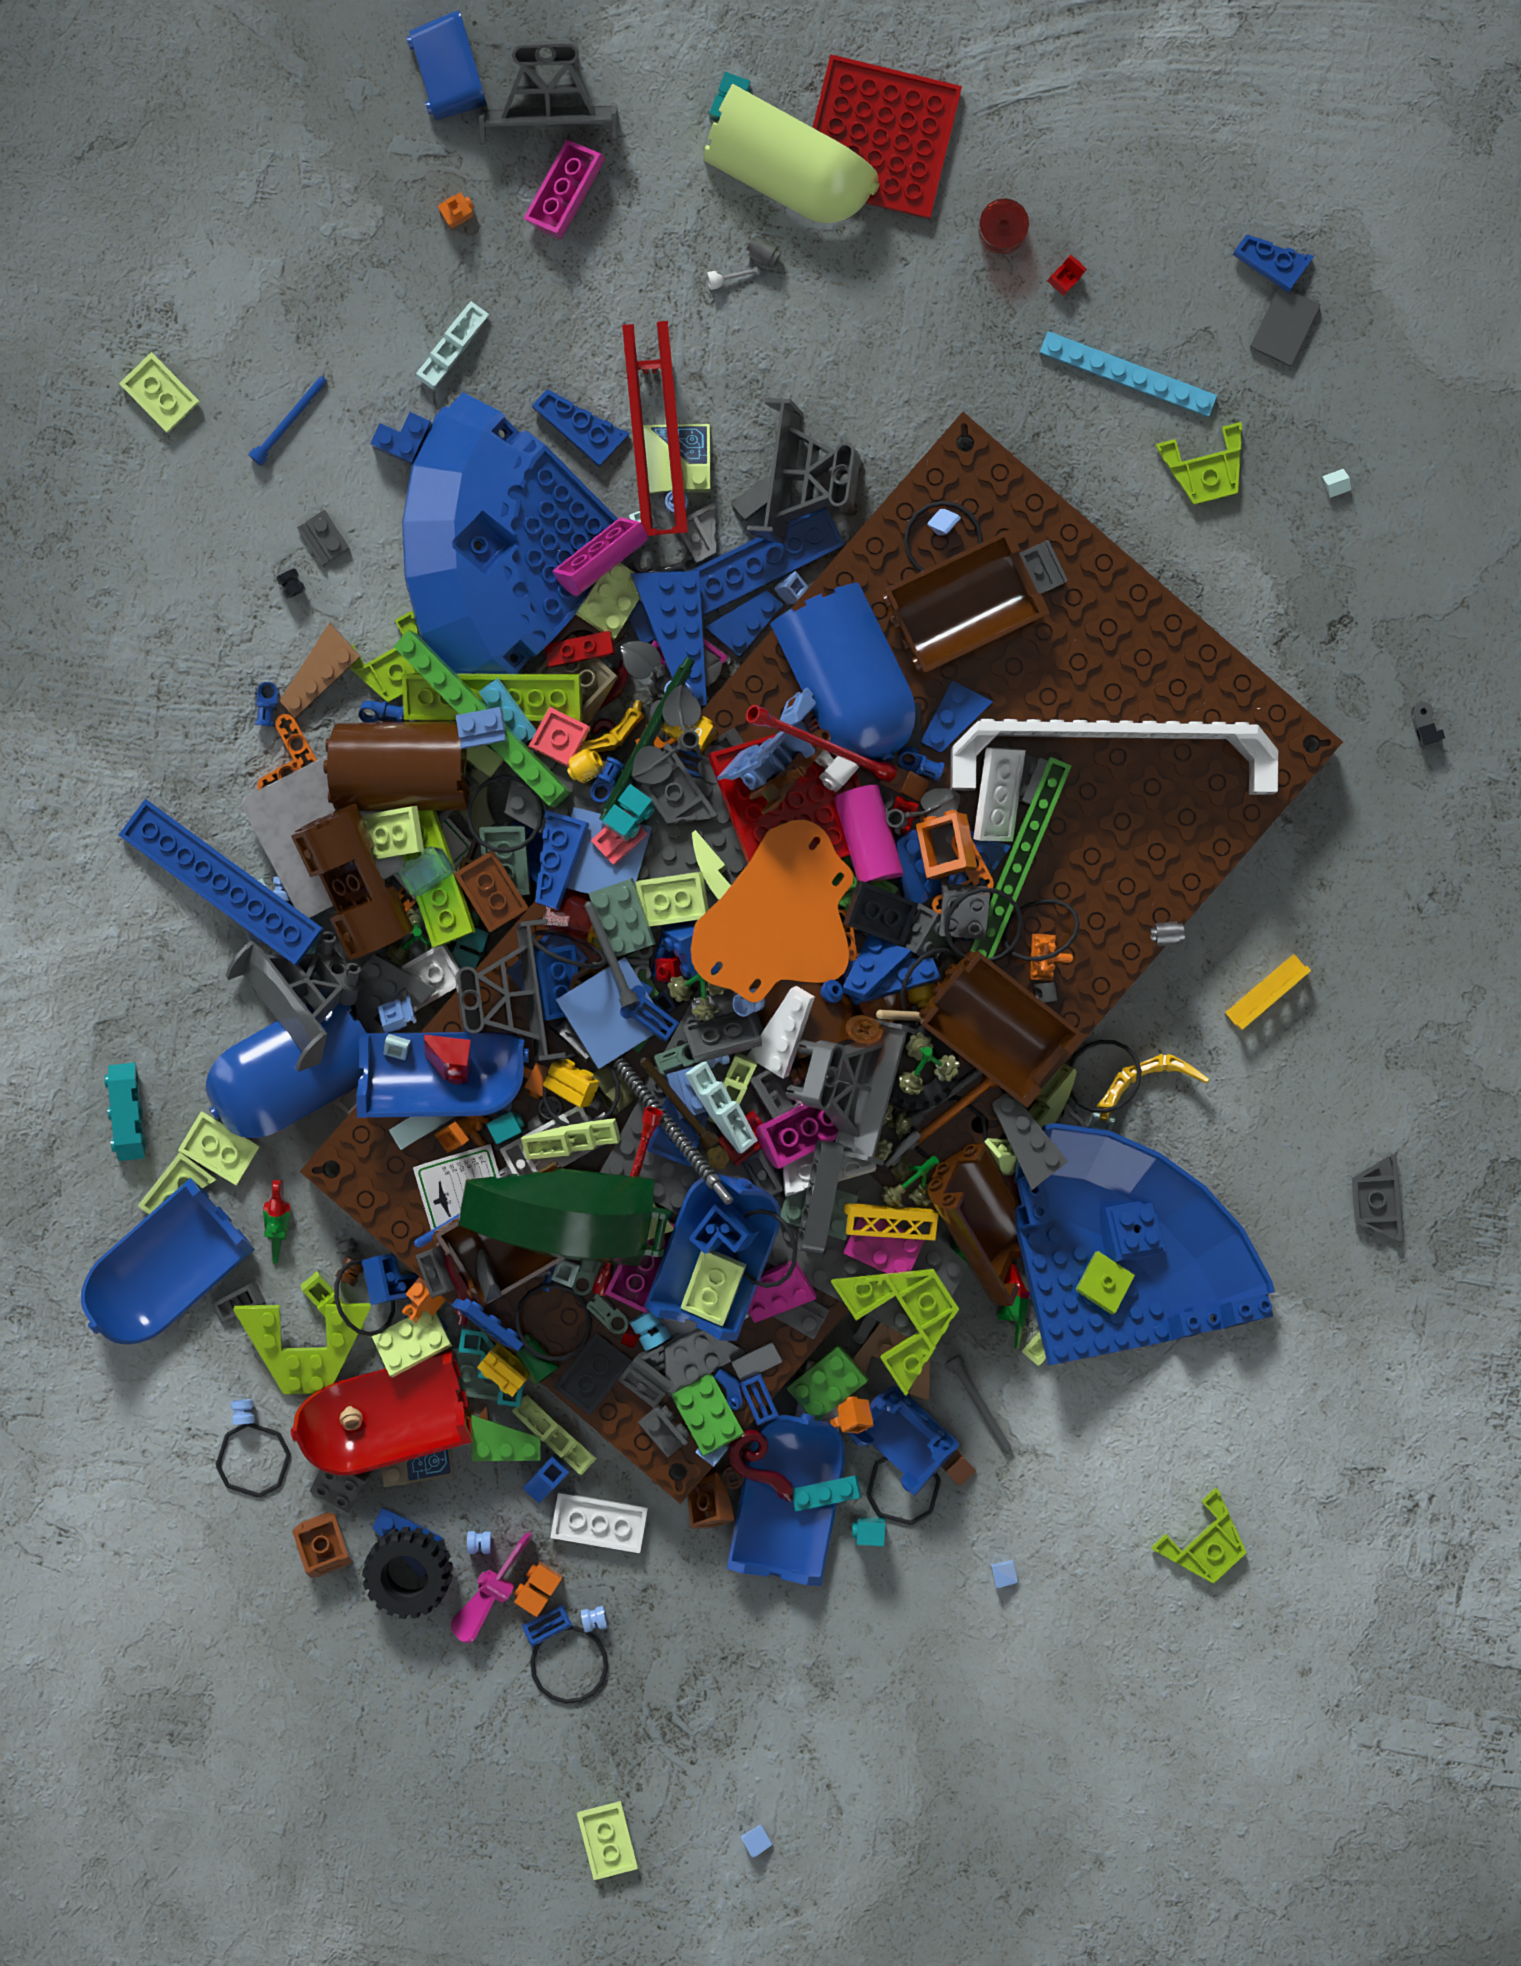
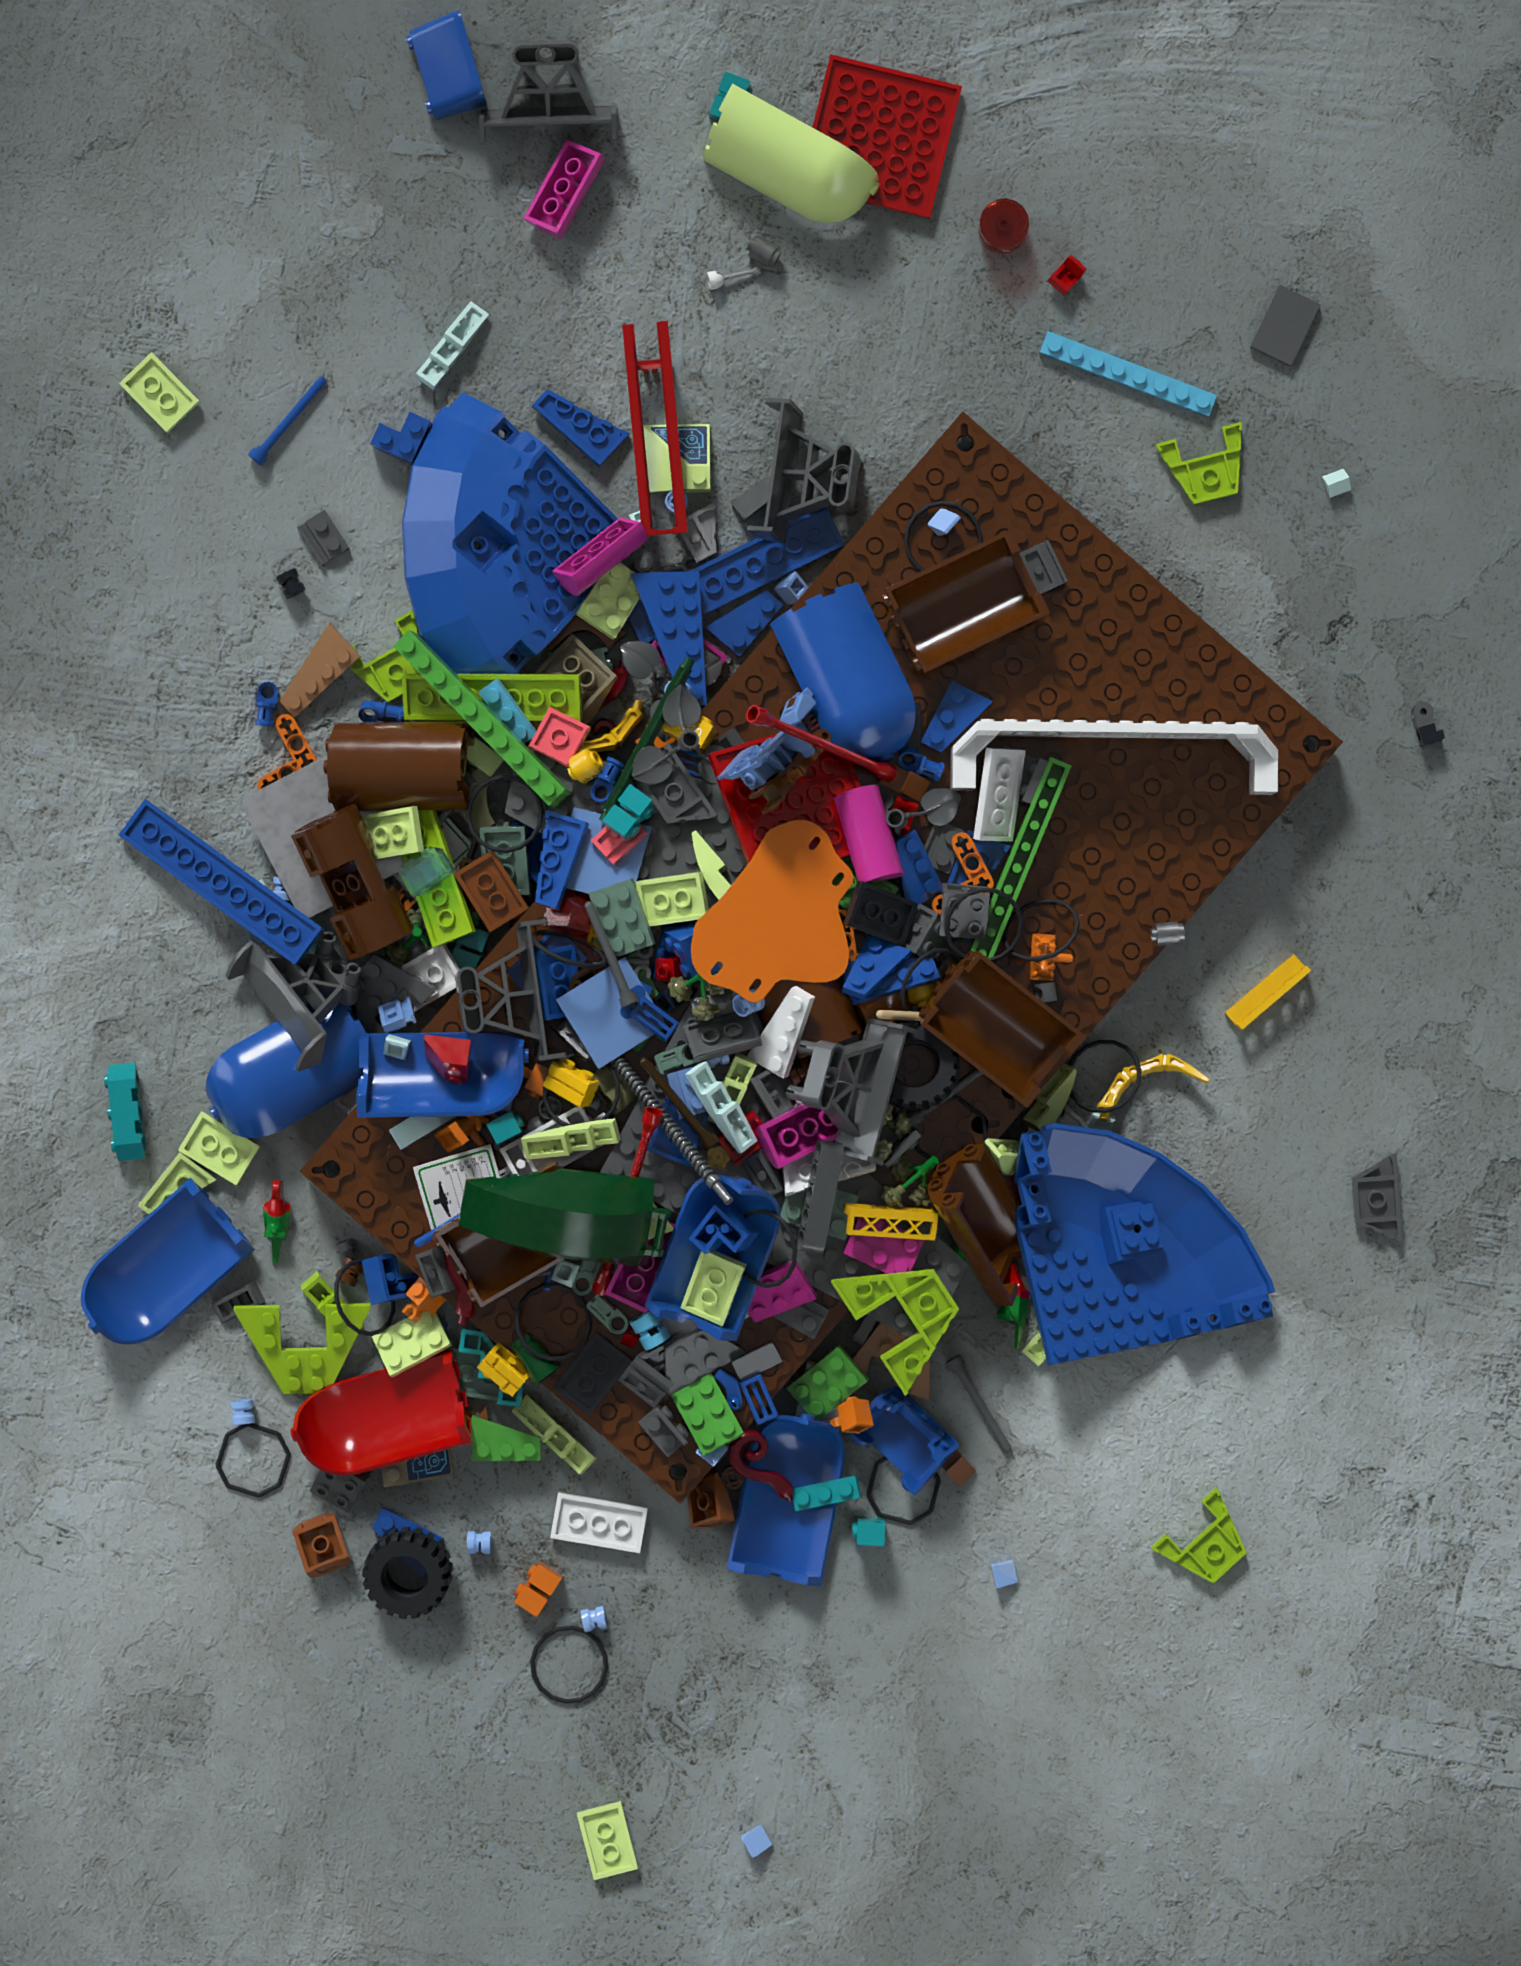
tan plate [340,1406,363,1430] -> none
orange brick [438,192,475,230] -> none
blue plate [451,1298,523,1351] -> none
dark pink piece [451,1532,533,1644] -> none
medium blue plate [456,707,507,749] -> none
dark grey slope [475,1249,501,1302] -> none
blue tile [522,1605,573,1647] -> none
blue slope [523,1454,570,1503] -> none
red plate [545,631,615,668] -> none
white brick [815,750,859,792] -> none
blue plate [820,980,843,1003] -> none
clear orange gear [845,1015,883,1047] -> none
olive plant [897,1032,960,1095] -> none
orange window [916,810,977,880] -> none
orange piece [916,1076,999,1146] -> none
dark grey wing [991,1092,1068,1191] -> none
lime plate [1075,1251,1135,1314] -> none
blue wing [1232,234,1314,293] -> none

